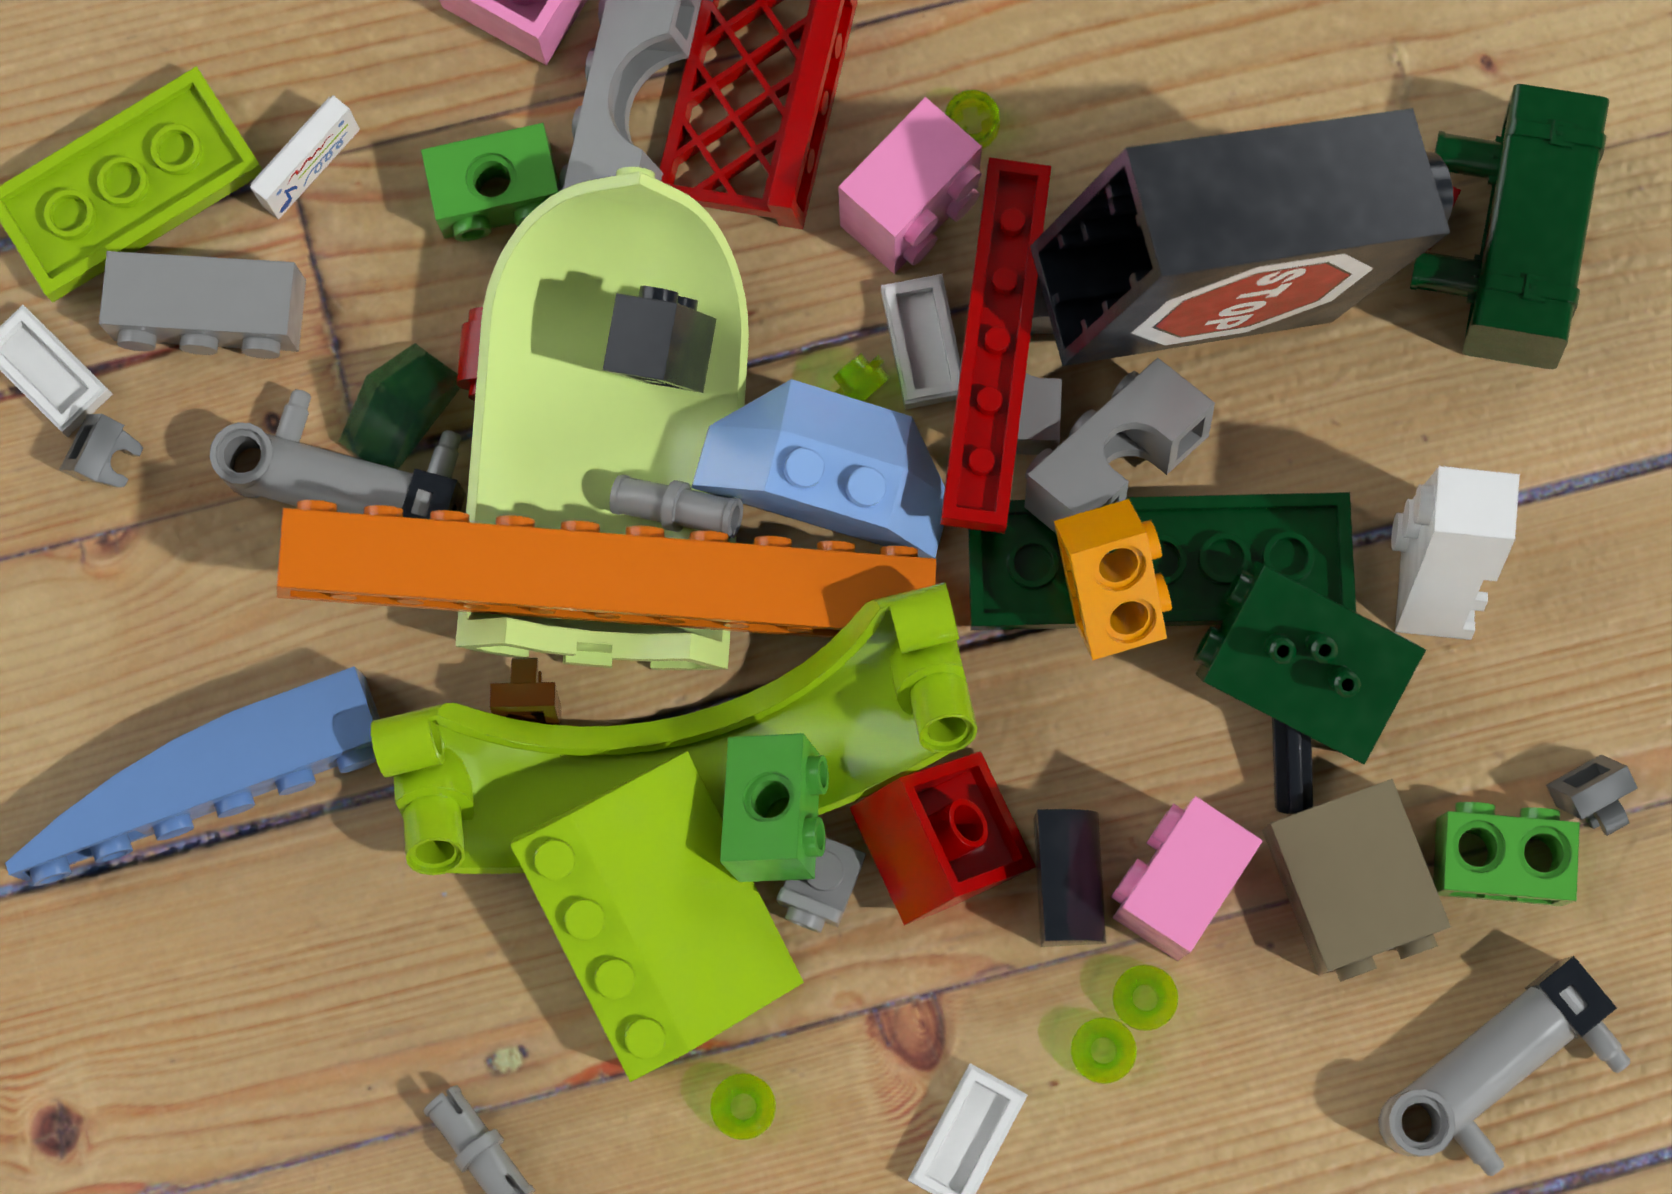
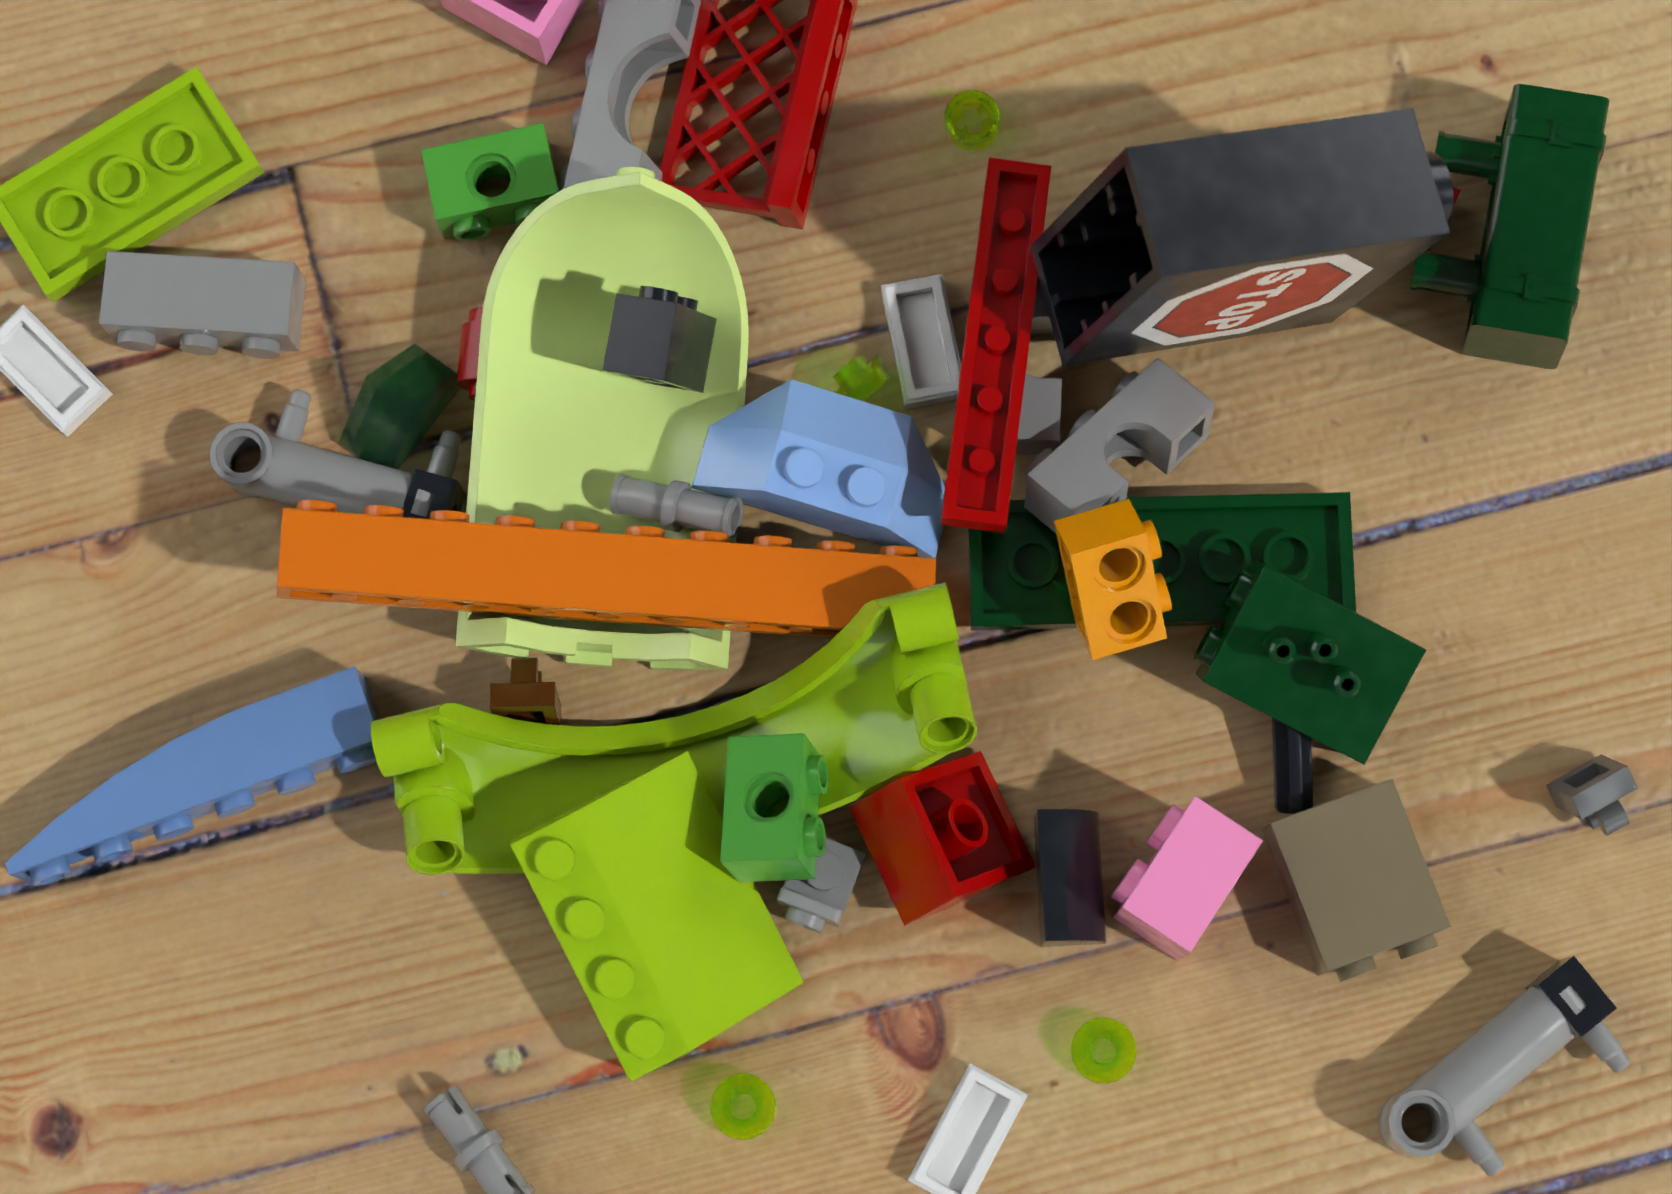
dark grey tile [59,414,143,487] -> none
white tile [250,95,360,220] -> none
bright pink brick [838,97,982,274] -> none
clear neon green plate [1112,965,1178,1031] -> none
white wedge [1391,466,1520,640] -> none
bright green brick [1433,802,1580,906] -> none

